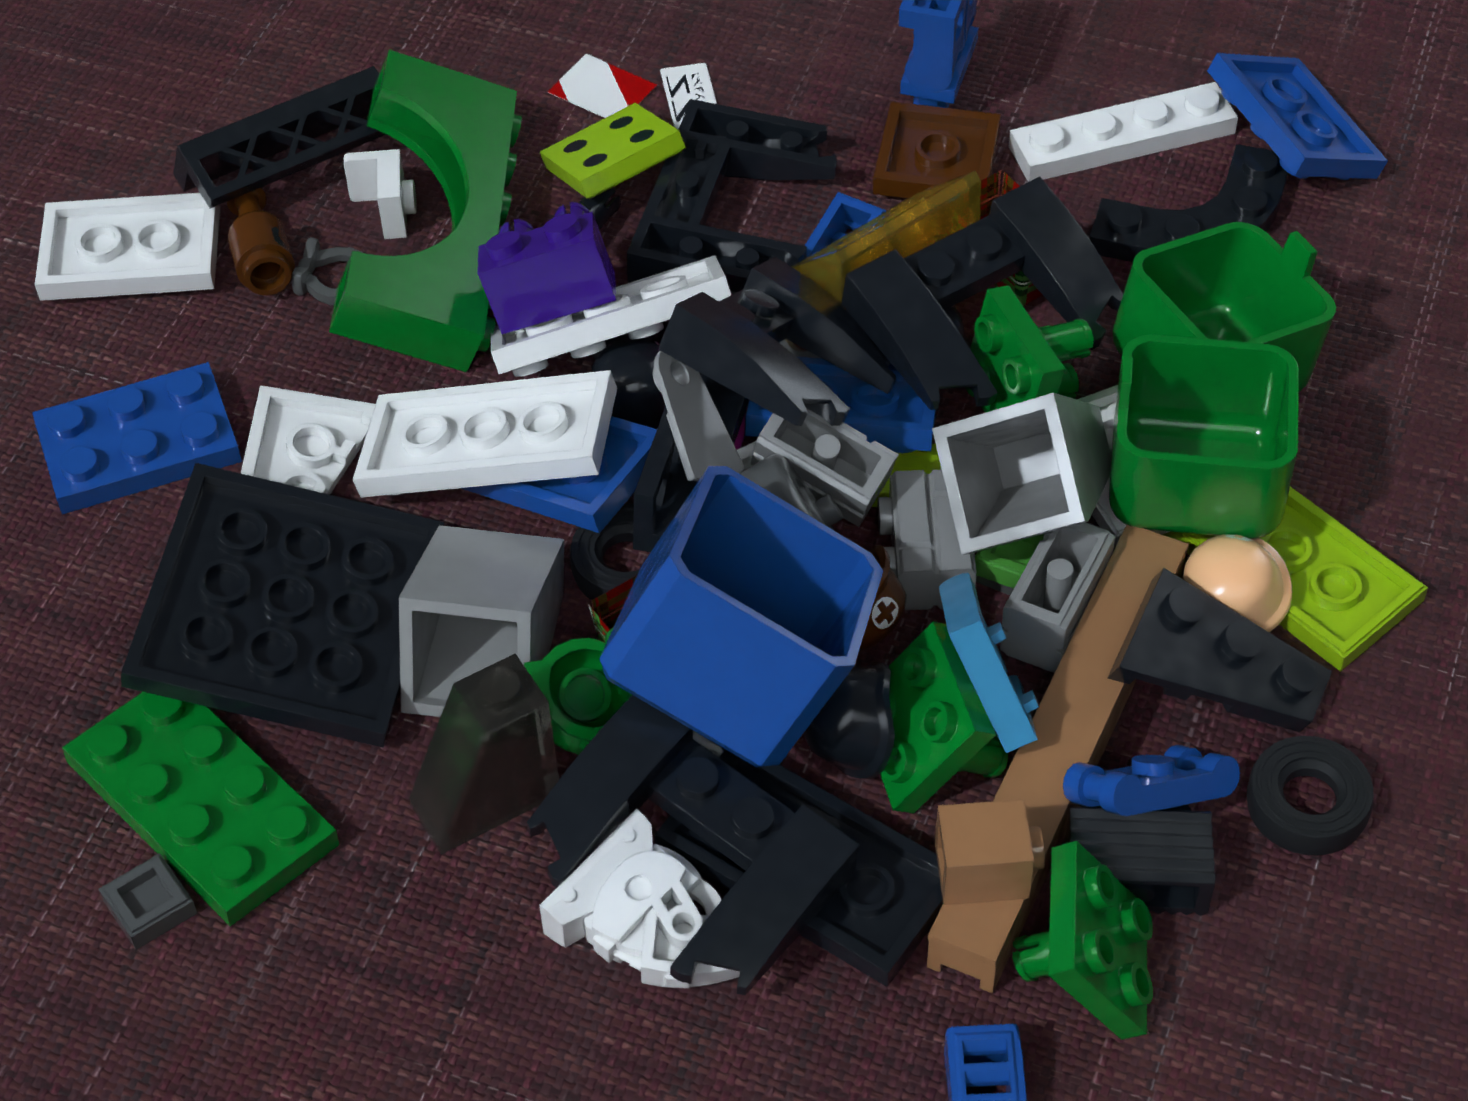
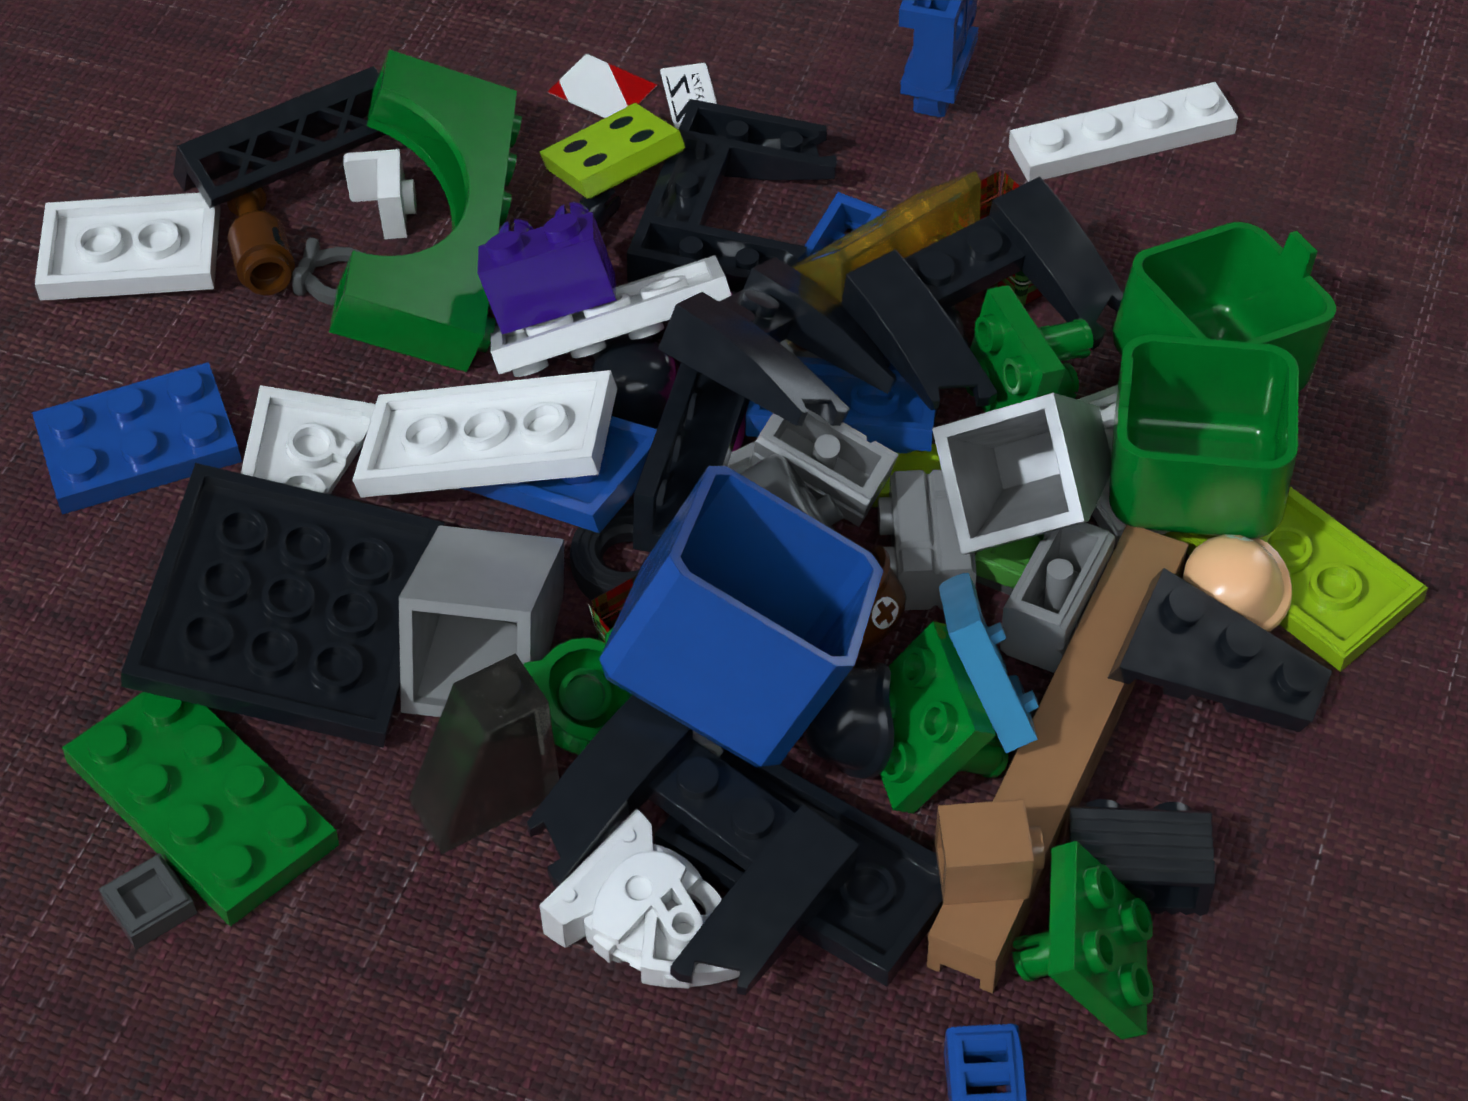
light grey piece [653,351,744,482] -> none
reddish brown plate [873,102,1001,204] -> none
blue plate [1063,745,1240,816] -> none
black plate [1089,144,1288,262] -> none
blue plate [1207,53,1388,180] -> none
black tyre [1246,736,1374,855] -> none

